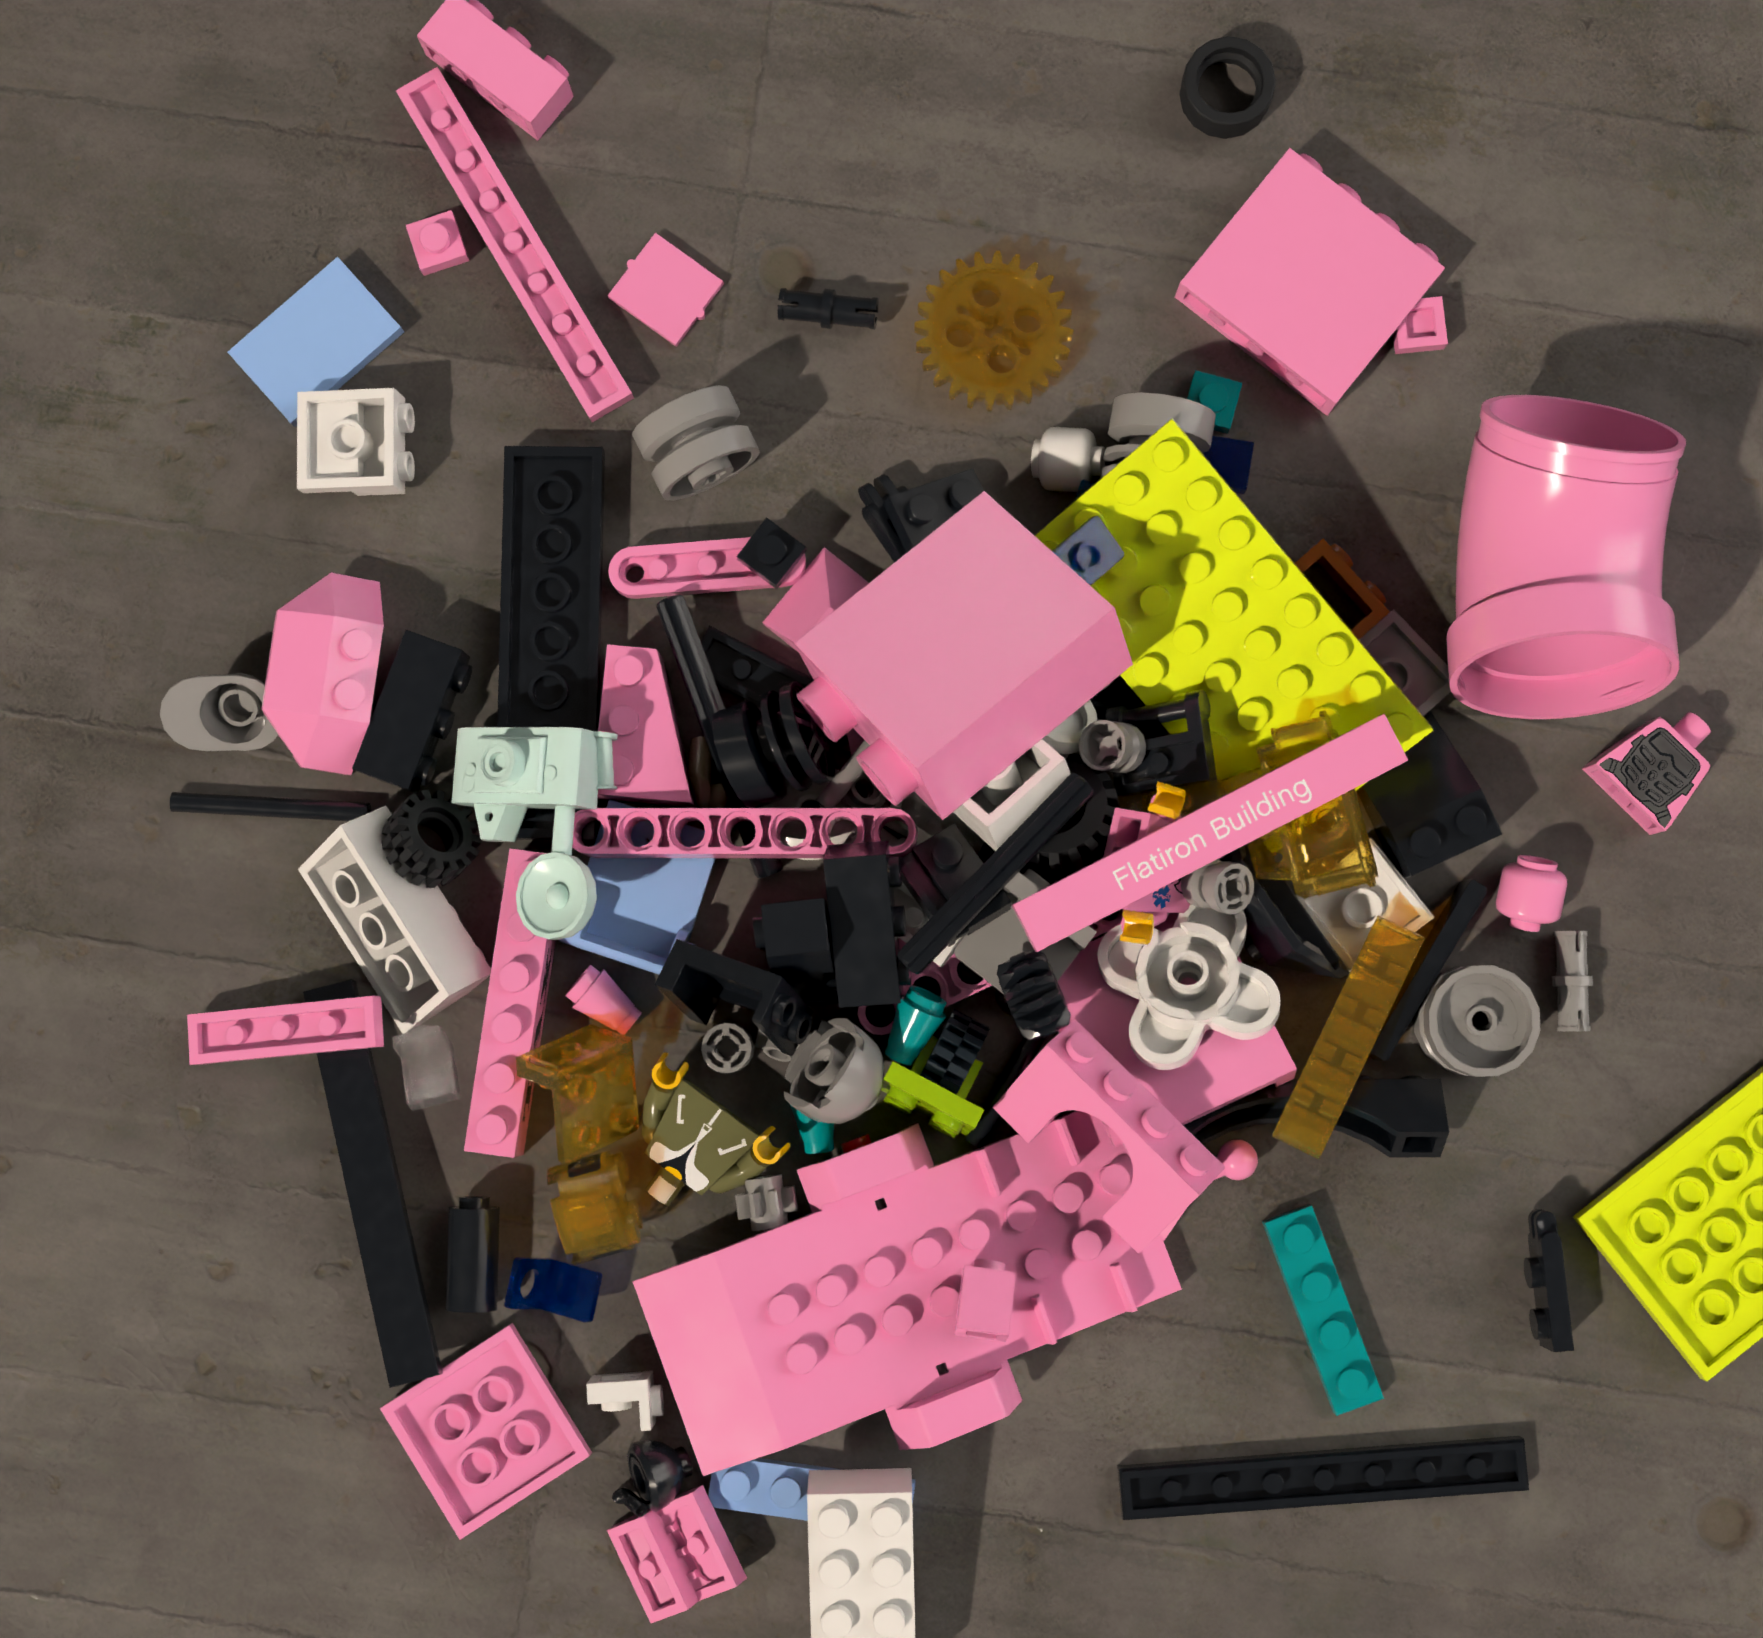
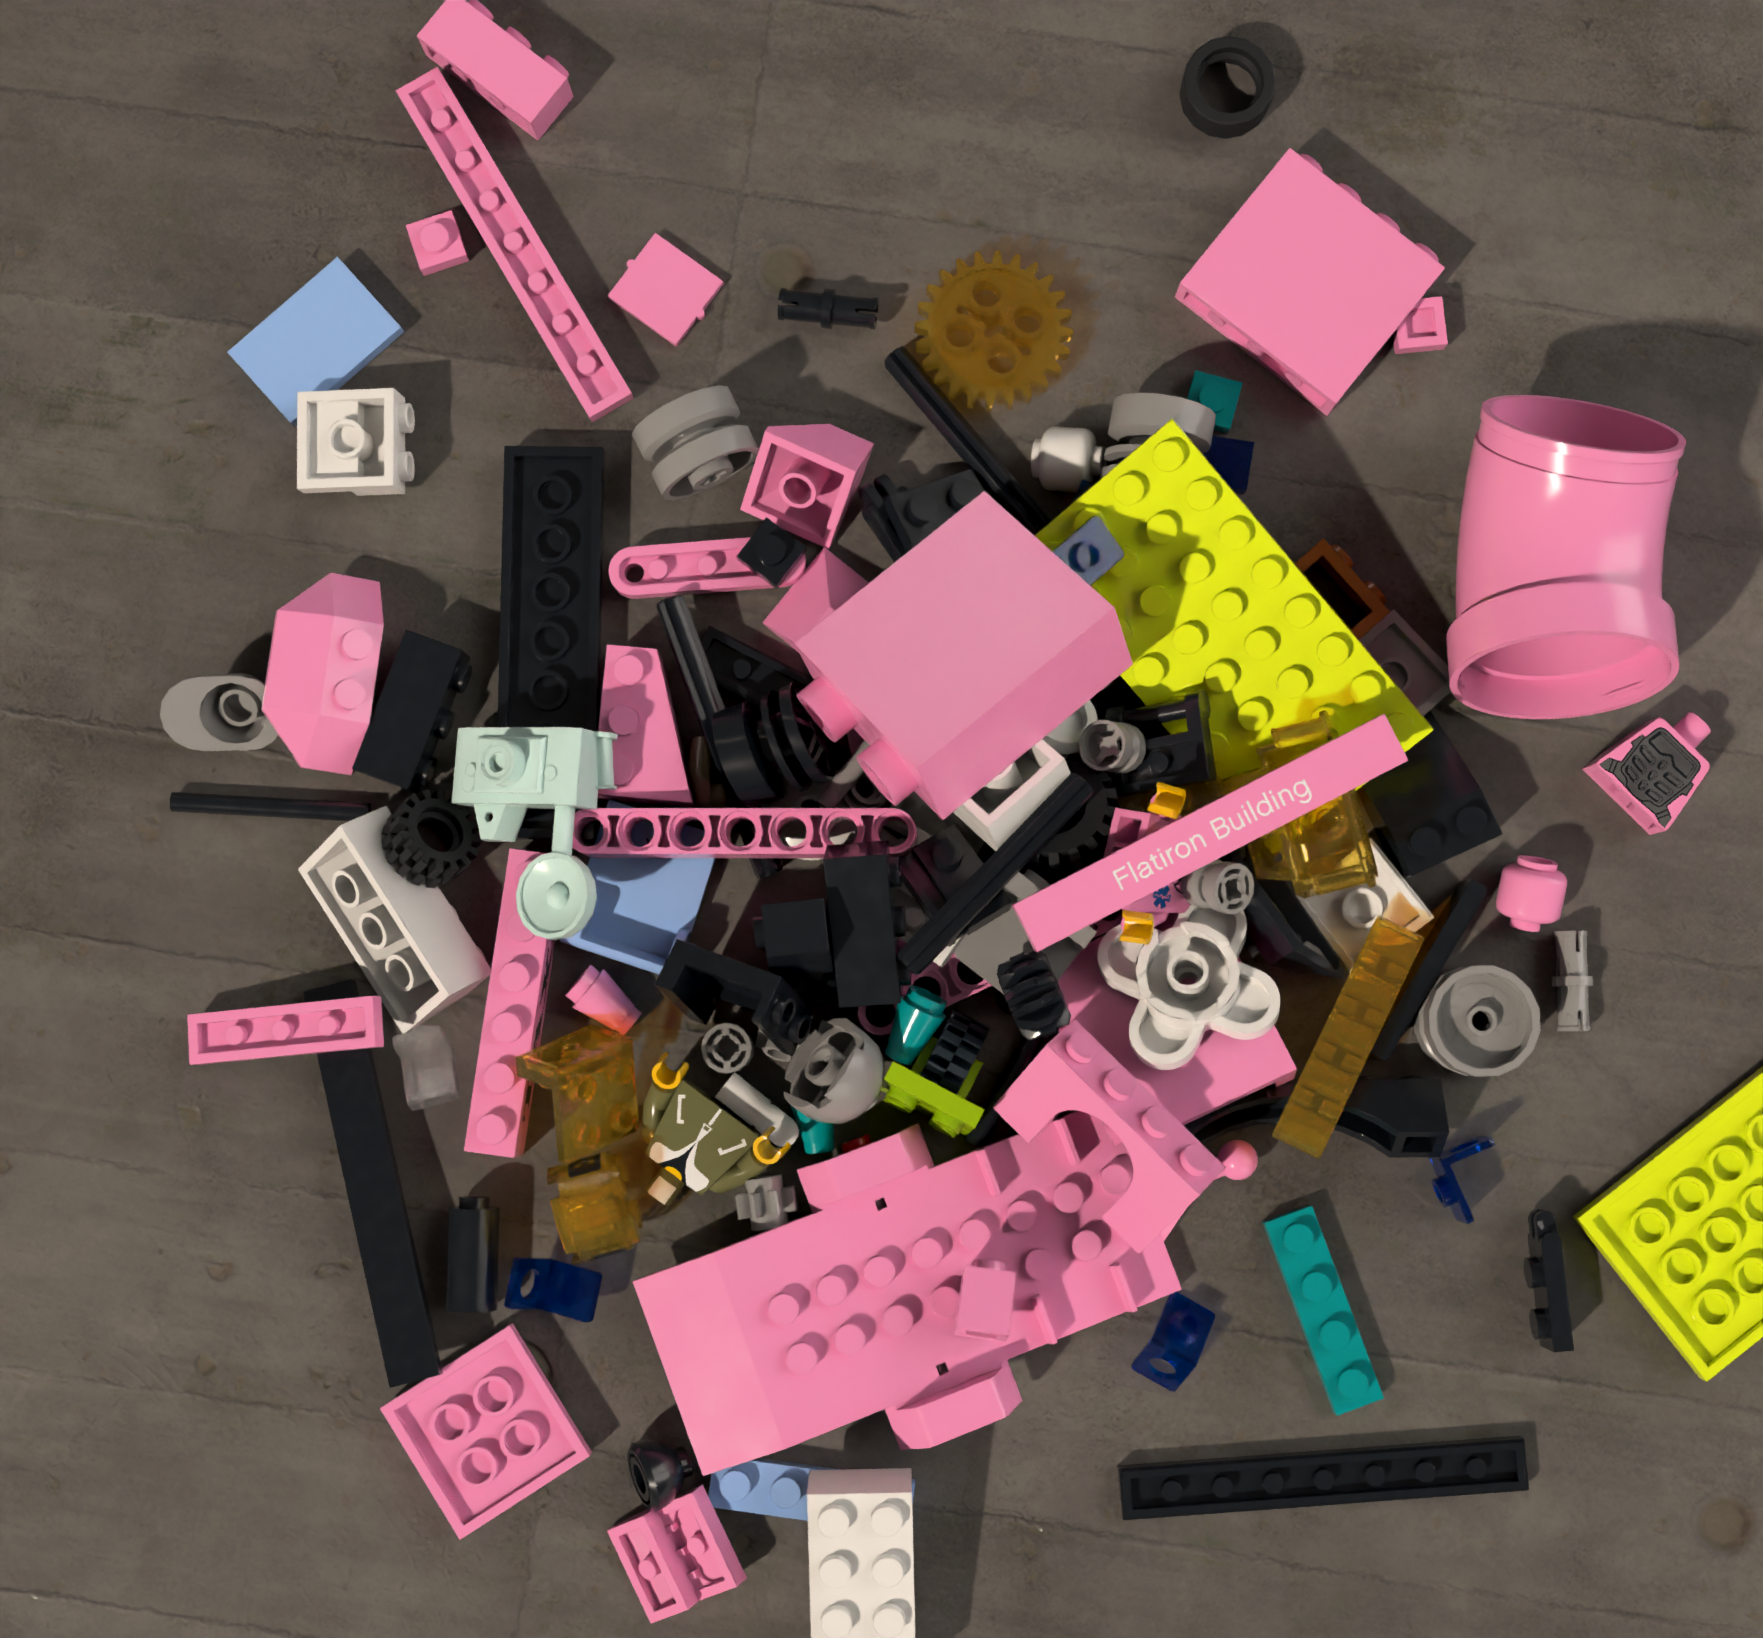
white bracket [586,1371,664,1431] -> none
black leg [612,1488,648,1517] -> none
none -> white bar [715,1072,799,1147]
none -> bright pink slope [740,424,874,549]
none -> black axle [884,346,1051,535]
none -> clear blue bracket [1131,1292,1215,1392]
none -> clear blue bracket [1429,1135,1496,1224]

